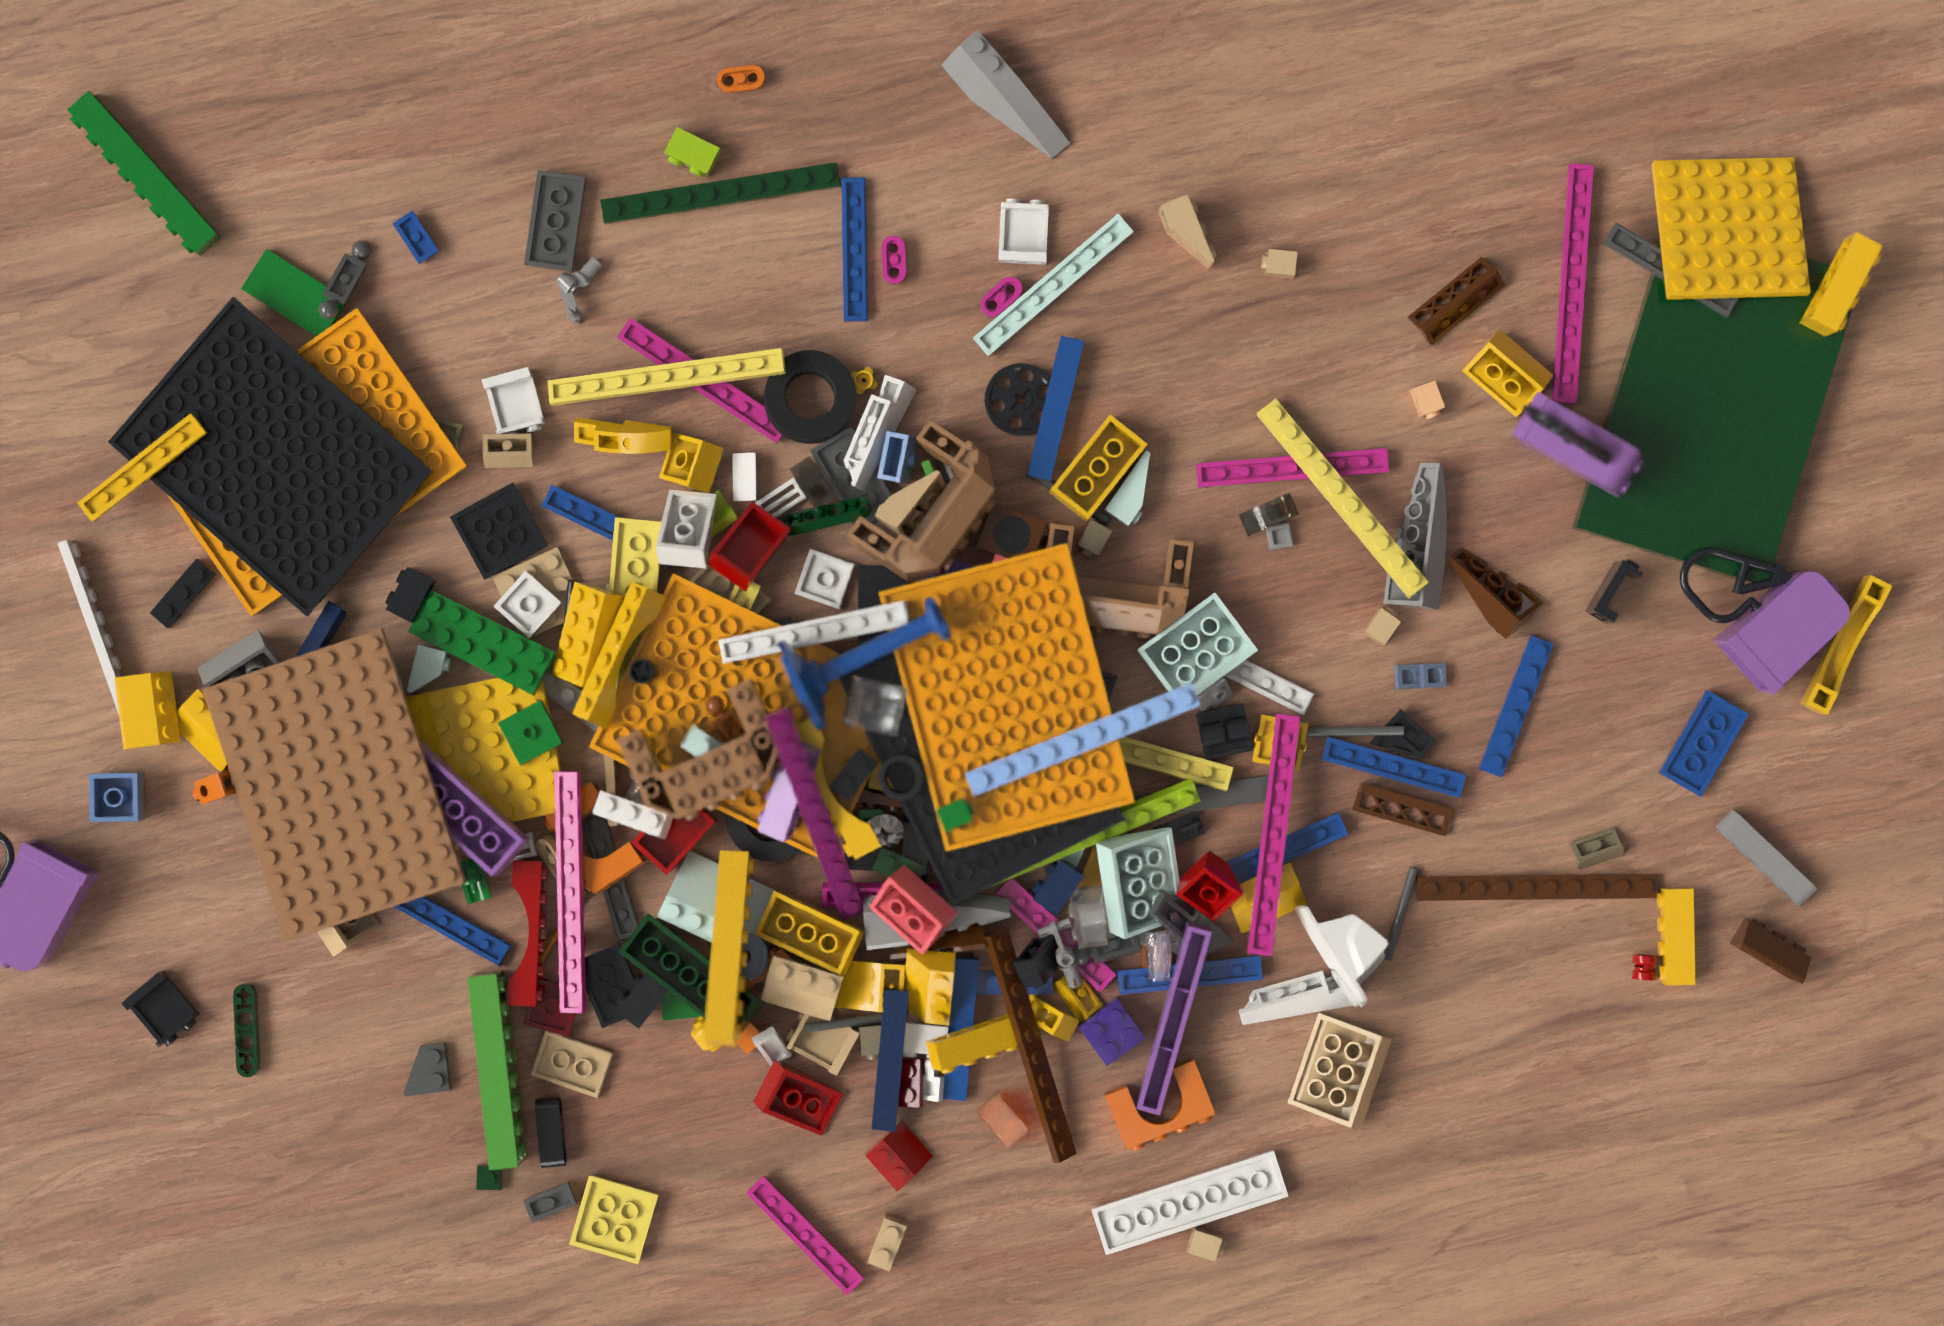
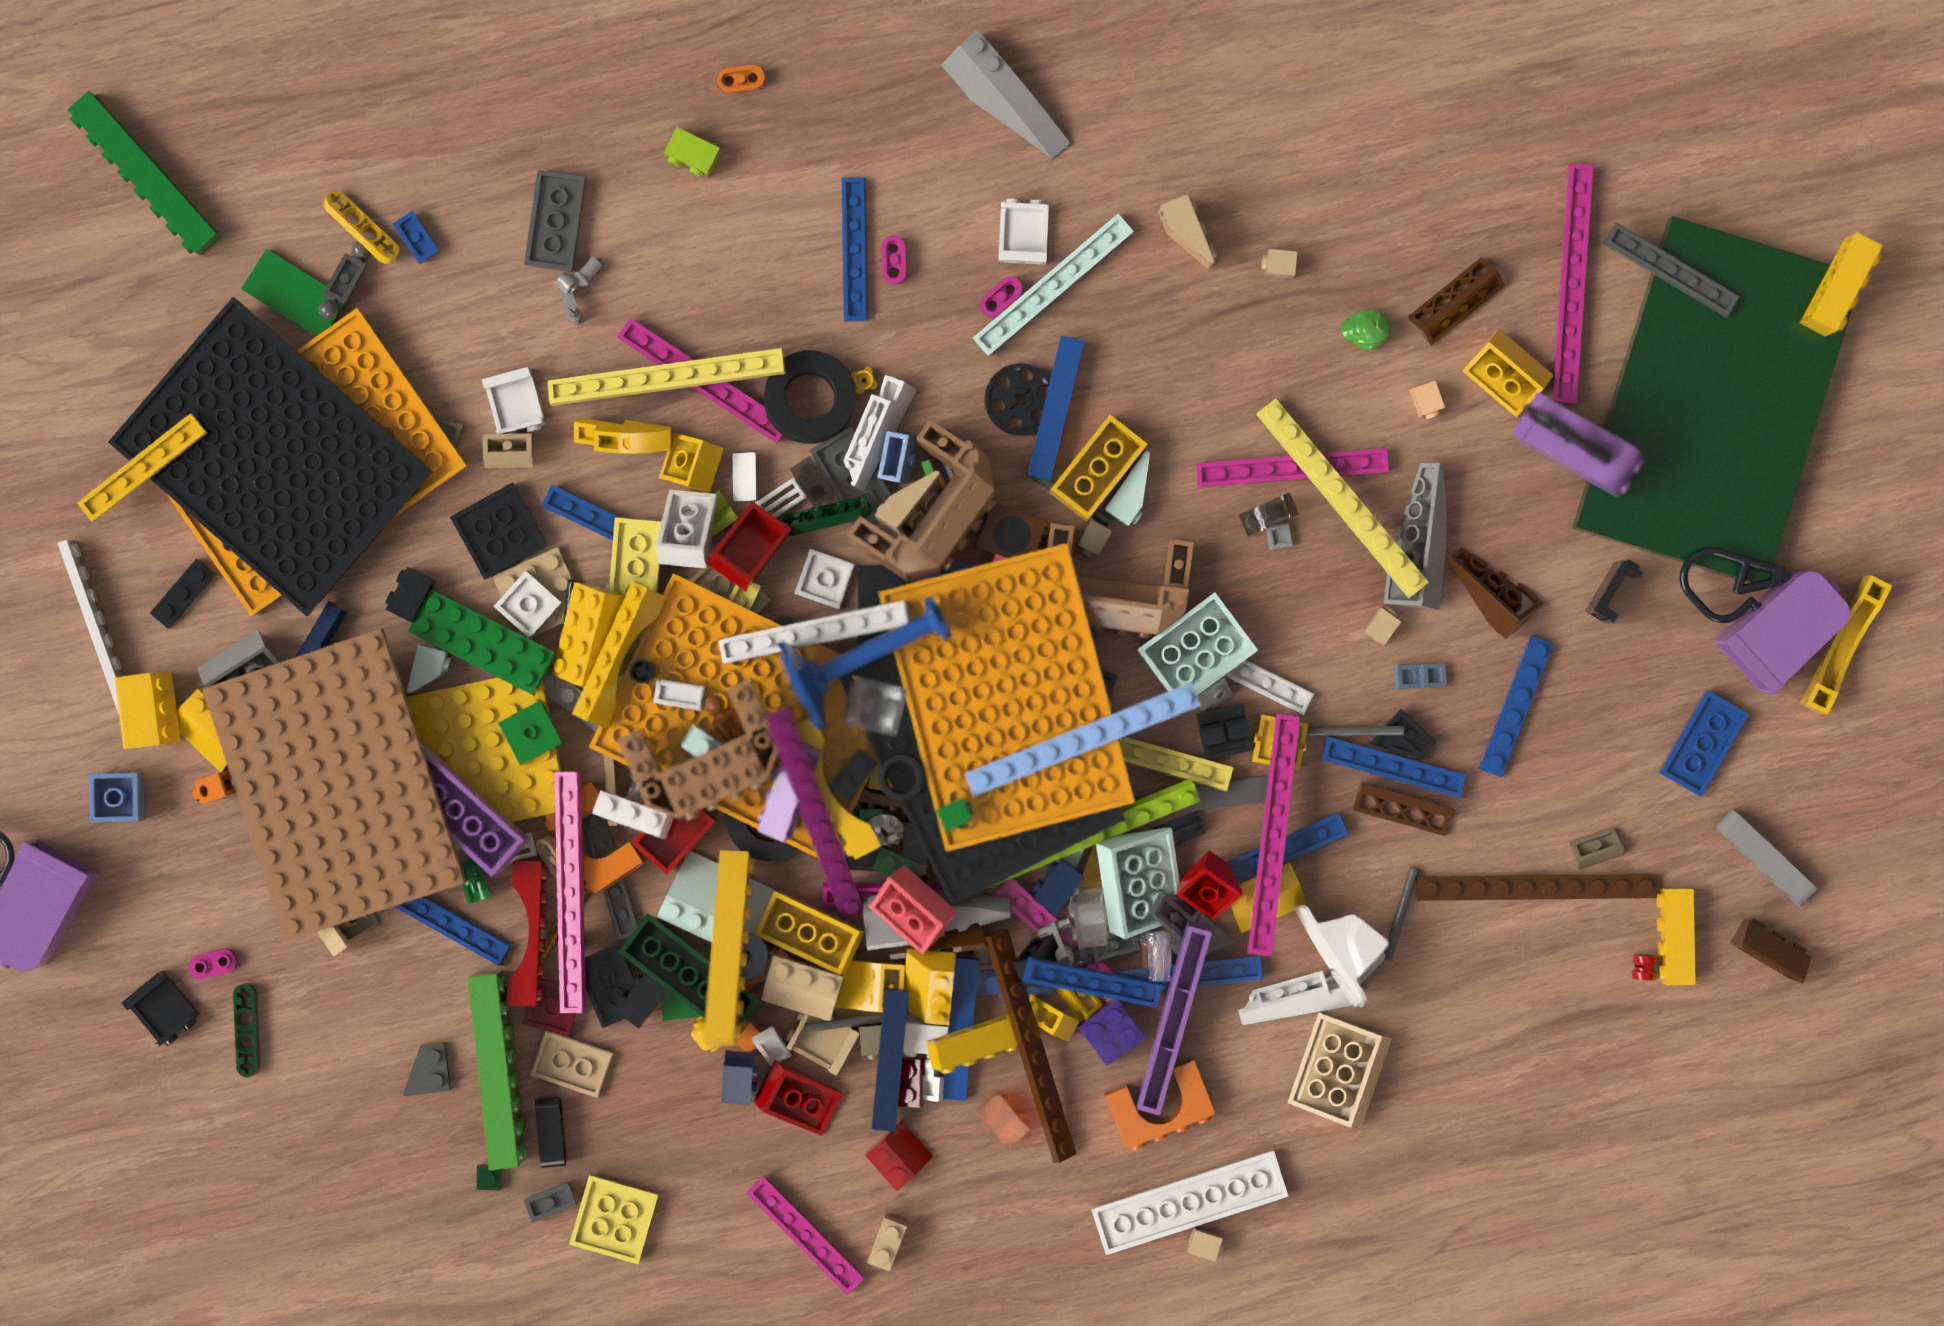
dark green plate [600,162,840,224] -> none
yellow plate [1651,157,1811,300] -> none
none -> dark pink plate [189,949,238,979]
none -> yellow beam [323,190,399,264]
none -> white tile [654,679,706,711]
none -> dark blue brick [722,1050,759,1105]
none -> blue tile [1022,957,1163,1008]
none -> bright green hair [1341,309,1392,350]

